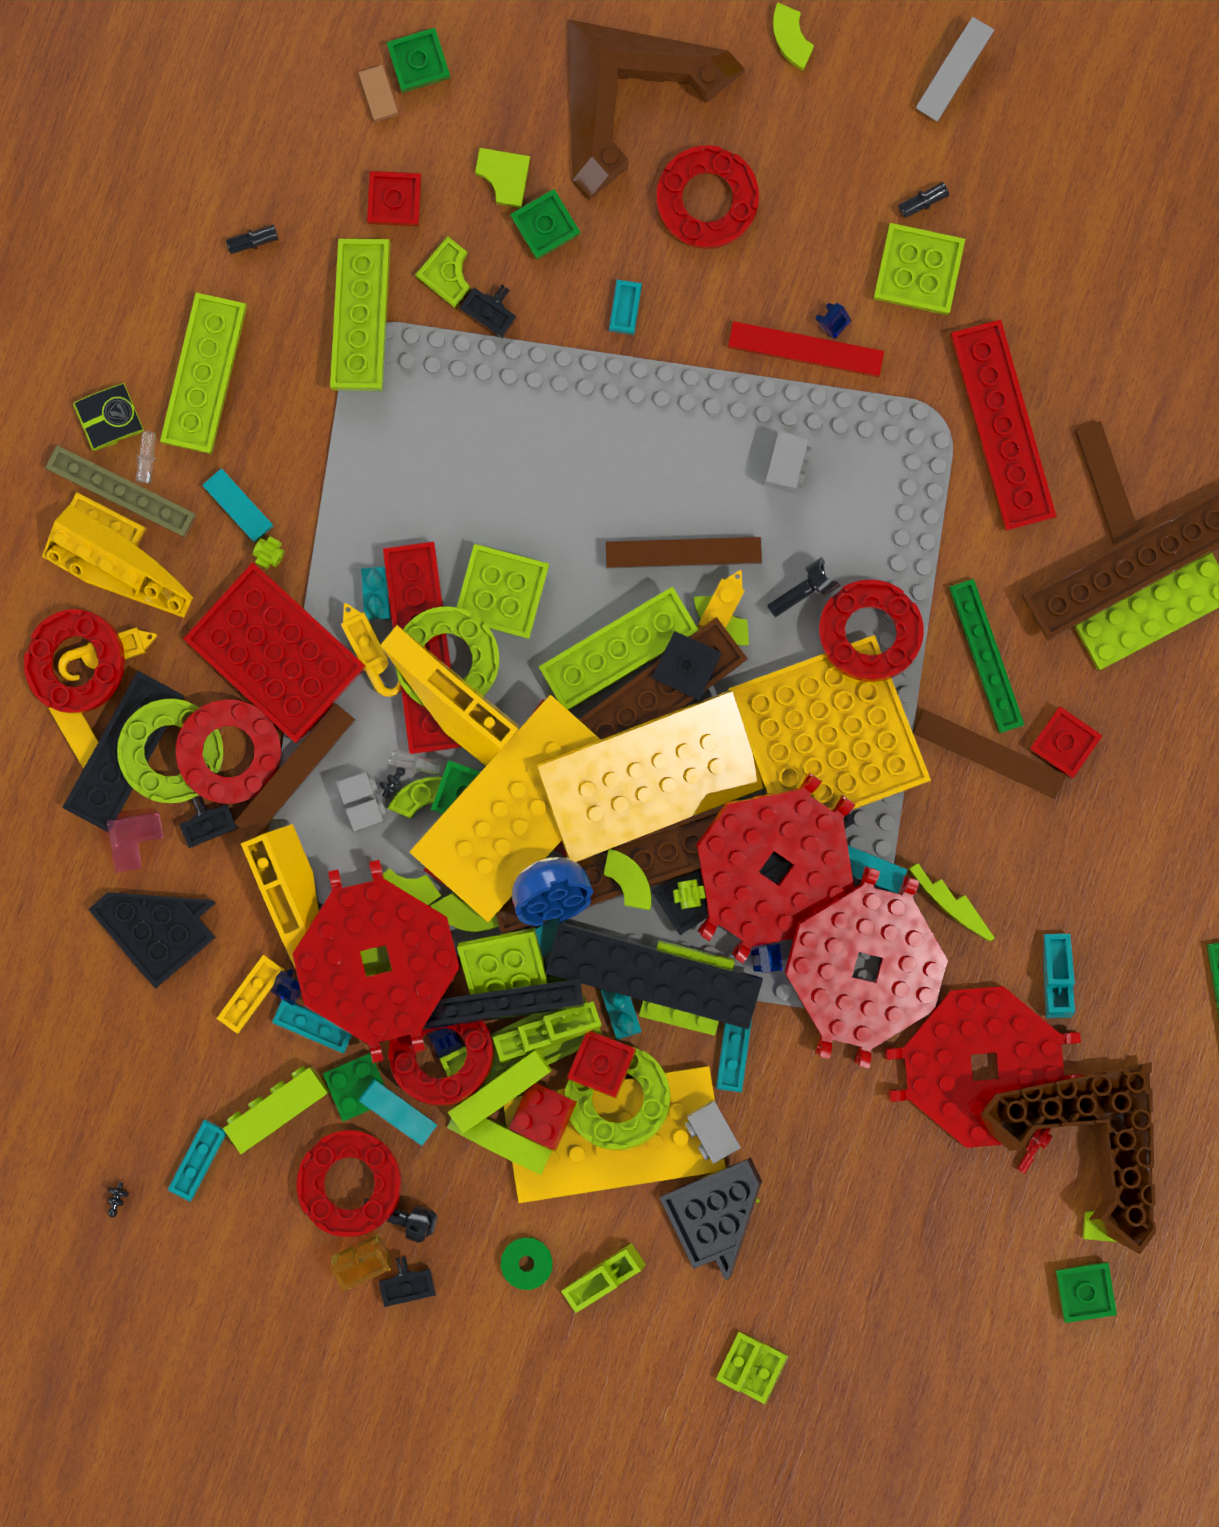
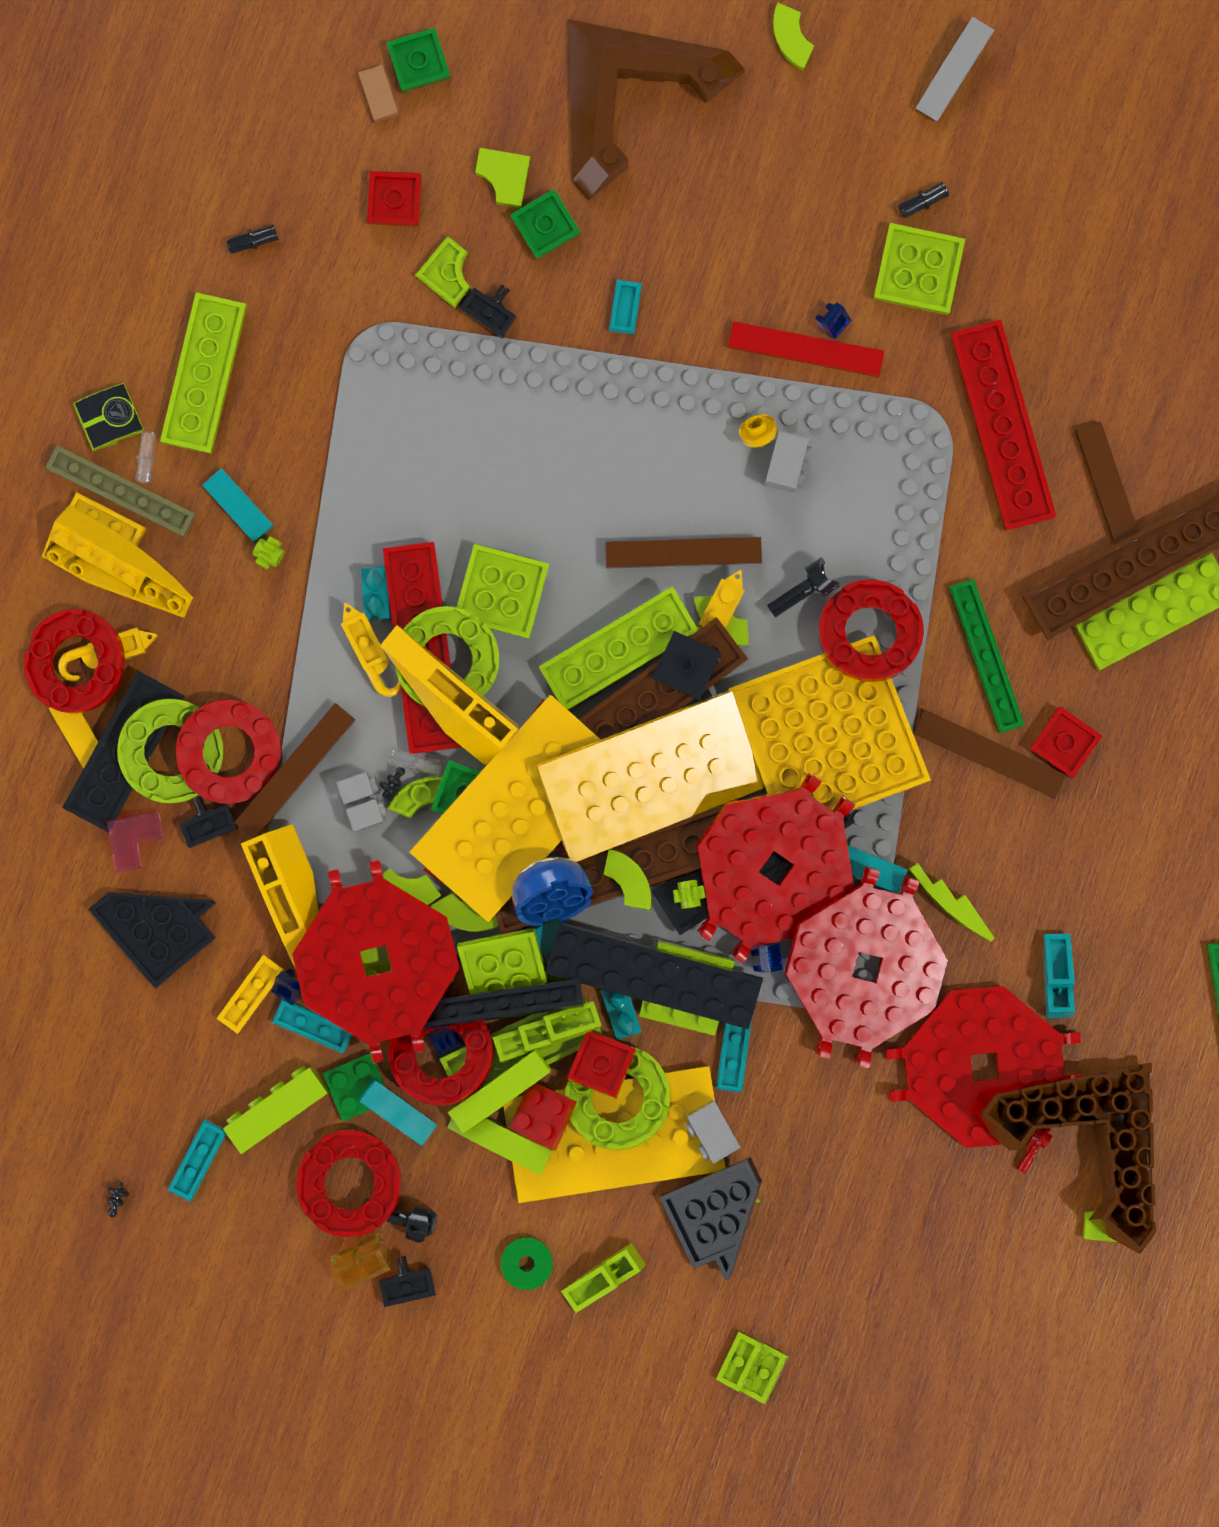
red plate [183,562,366,743] -> none
lime plate [330,239,391,391] -> none
red plate [656,145,759,249] -> none
green plate [1055,1261,1117,1323] -> none
none -> yellow plate [739,414,778,447]

